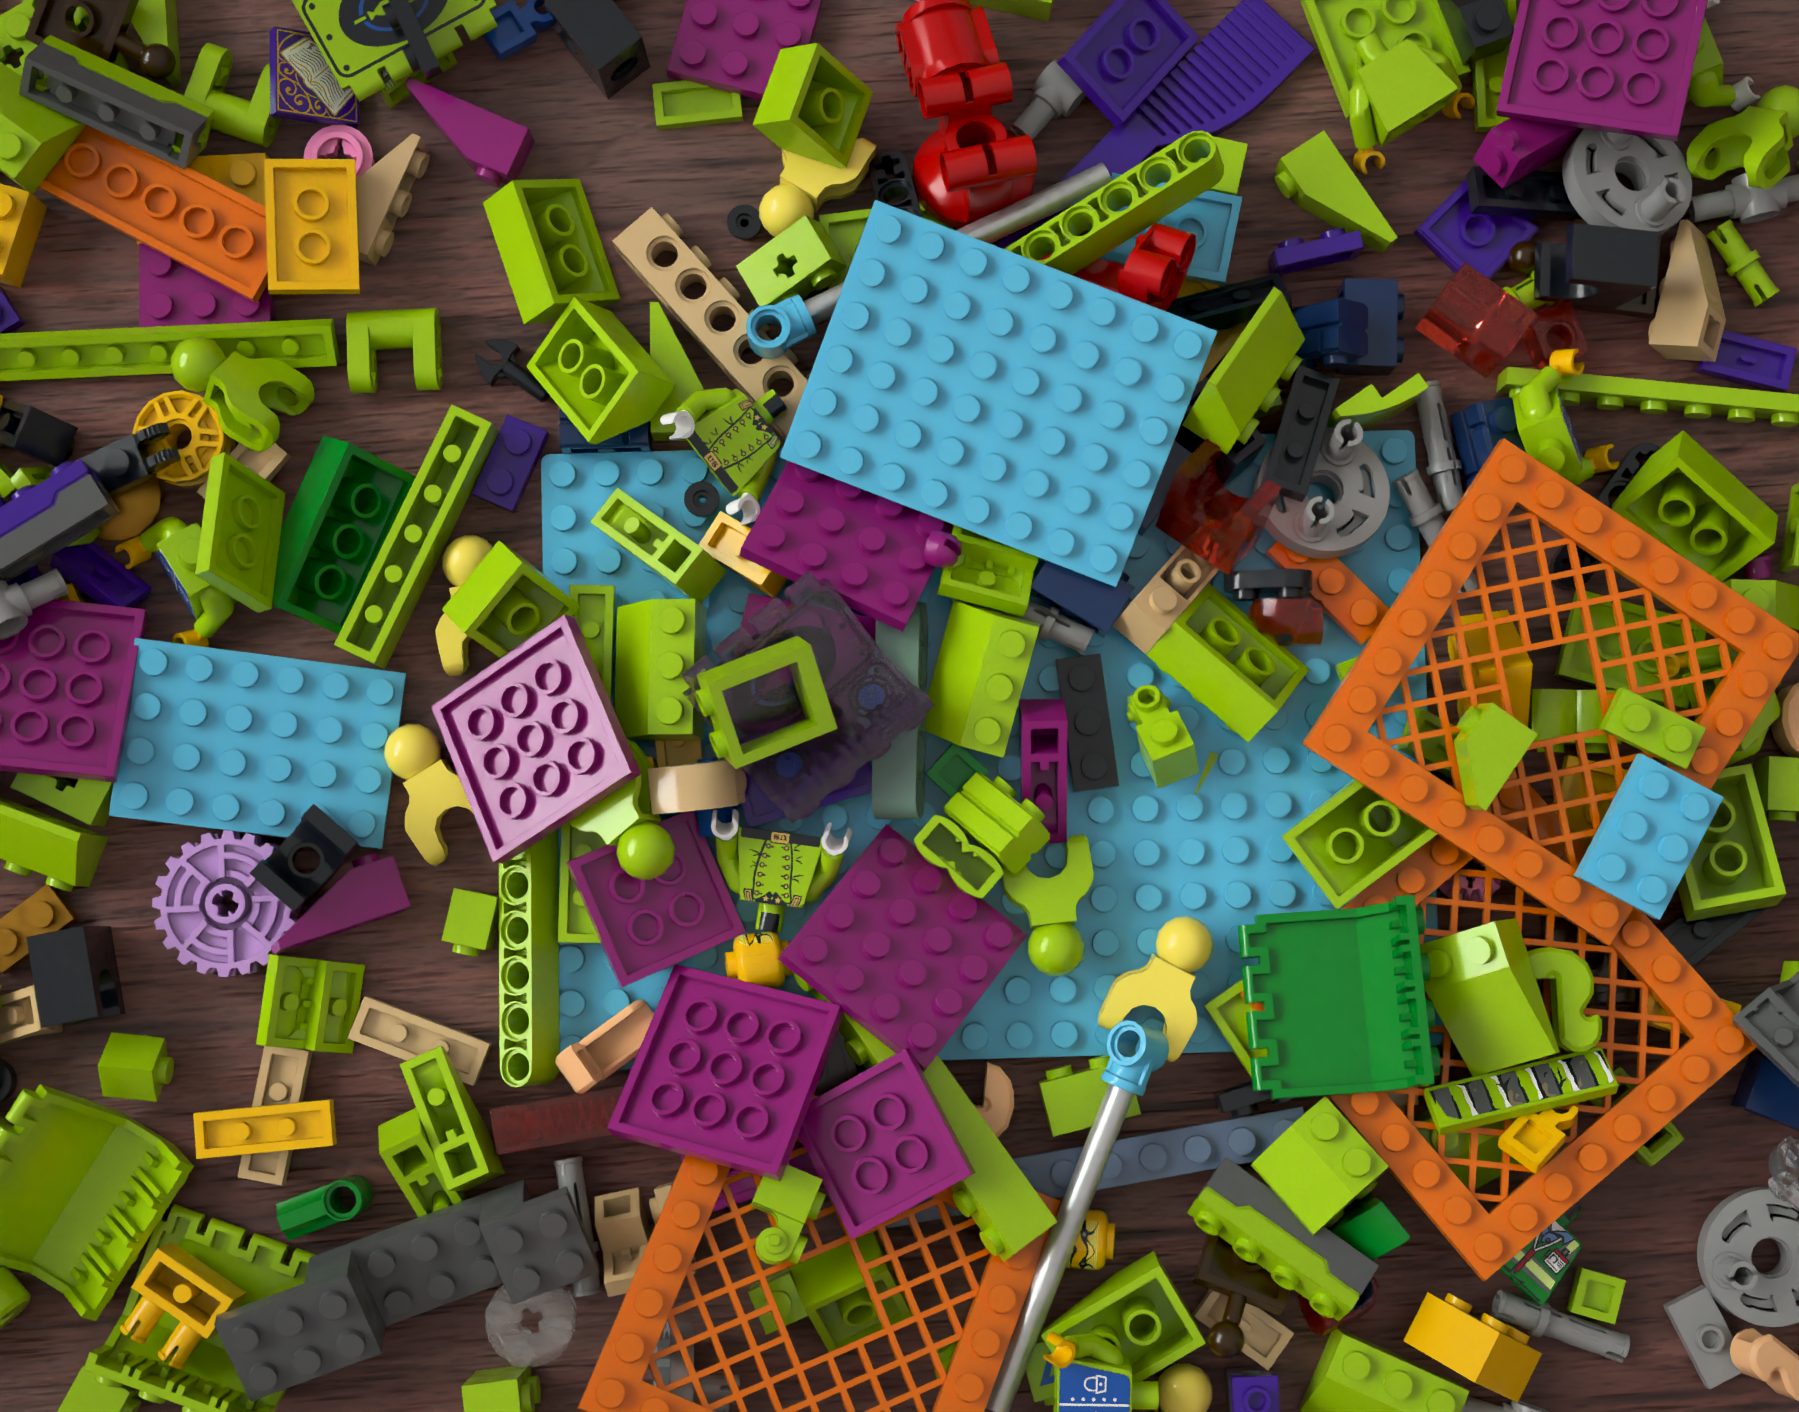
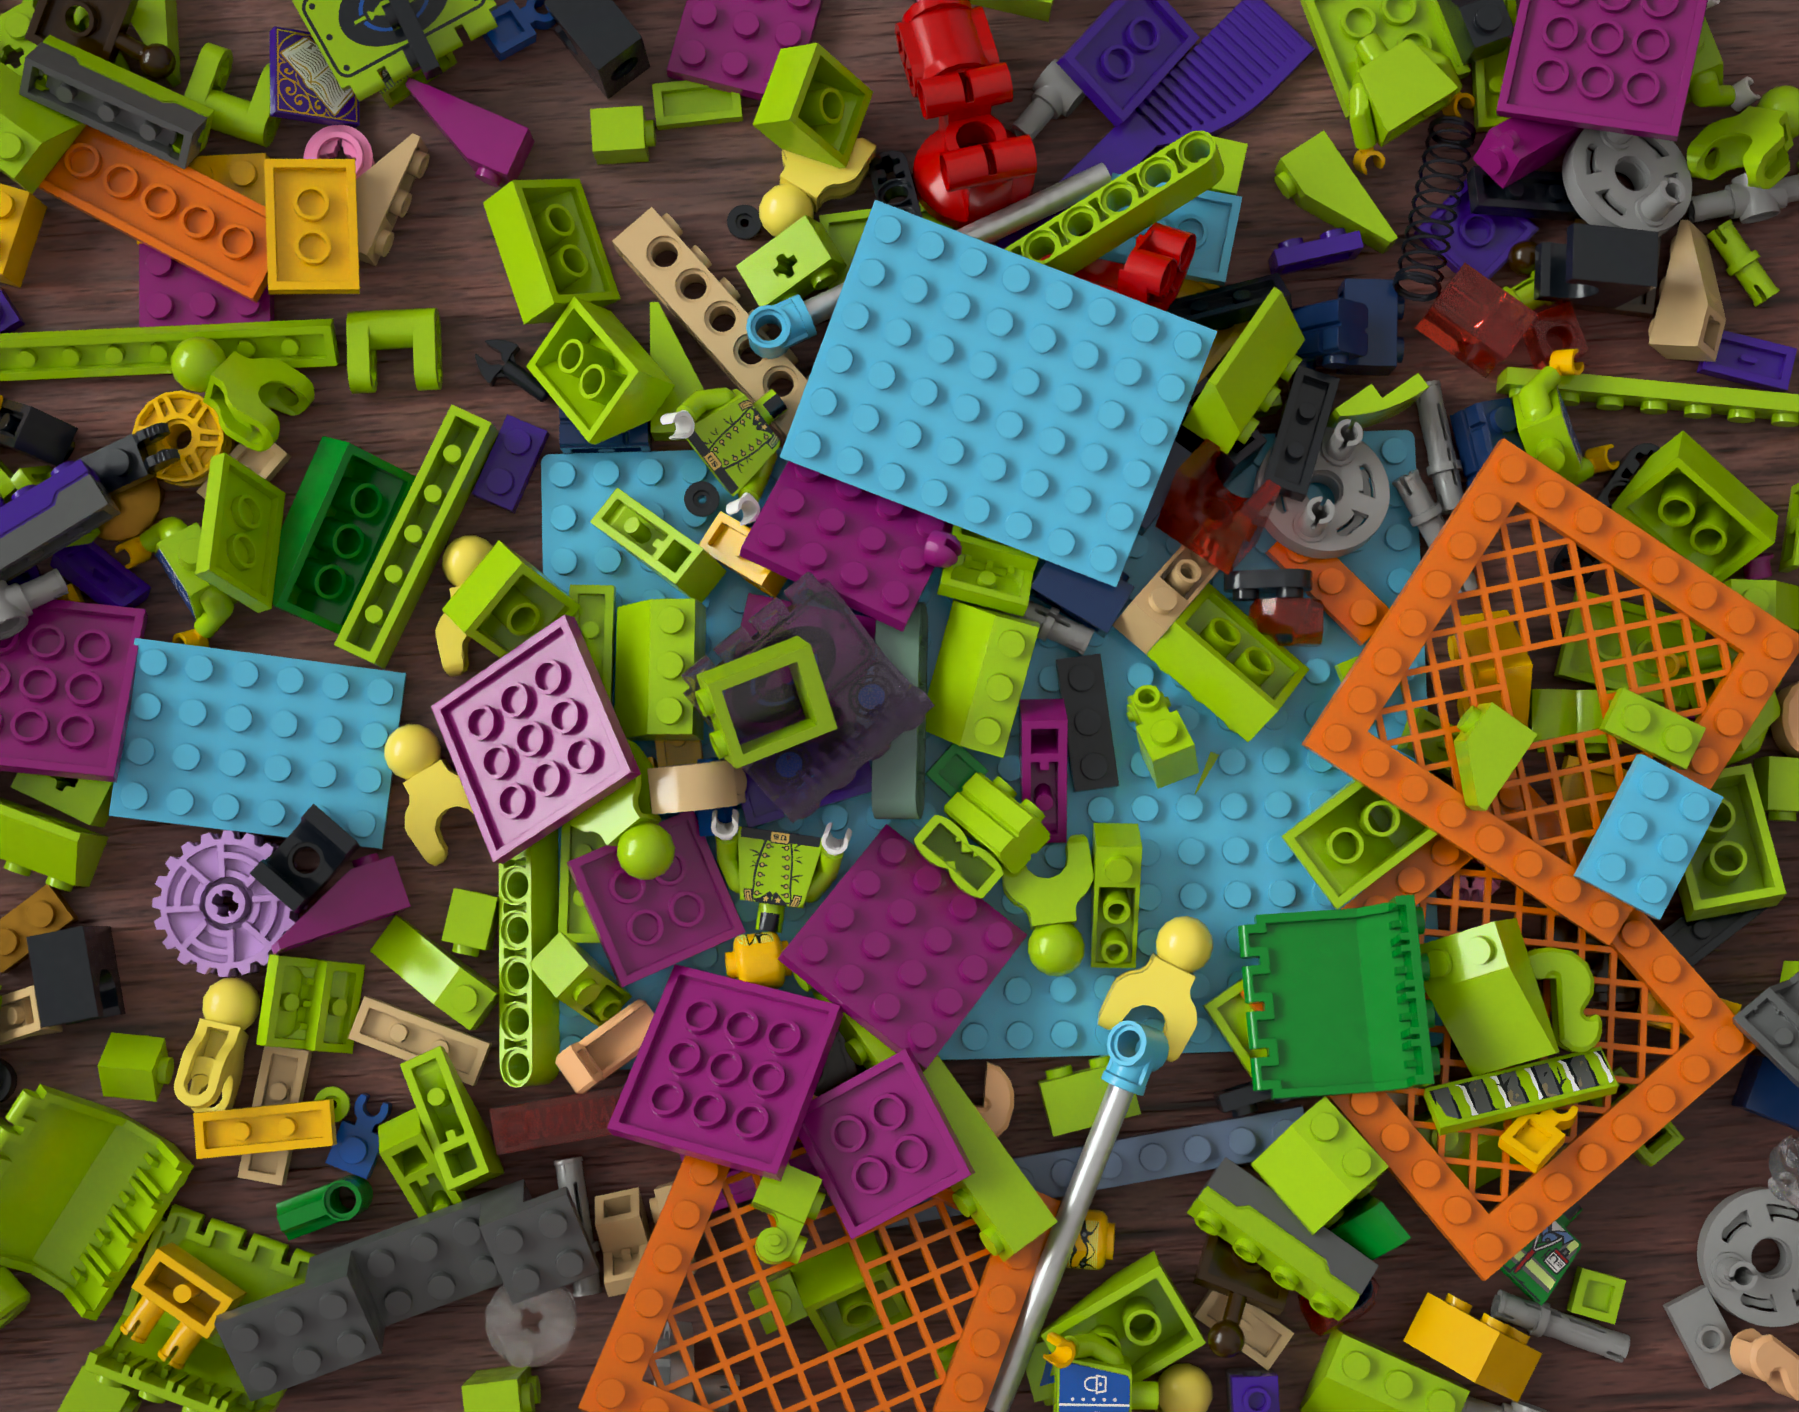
none -> light yellow piece [174,978,260,1113]
none -> lime piece [314,1086,350,1122]
none -> blue plate [325,1093,392,1179]
none -> lime slope [370,915,499,1031]
none -> lime slope [528,932,632,1027]
none -> lime brick [590,106,656,165]
none -> lime slope [1090,823,1142,968]
none -> black piece [1392,116,1476,302]

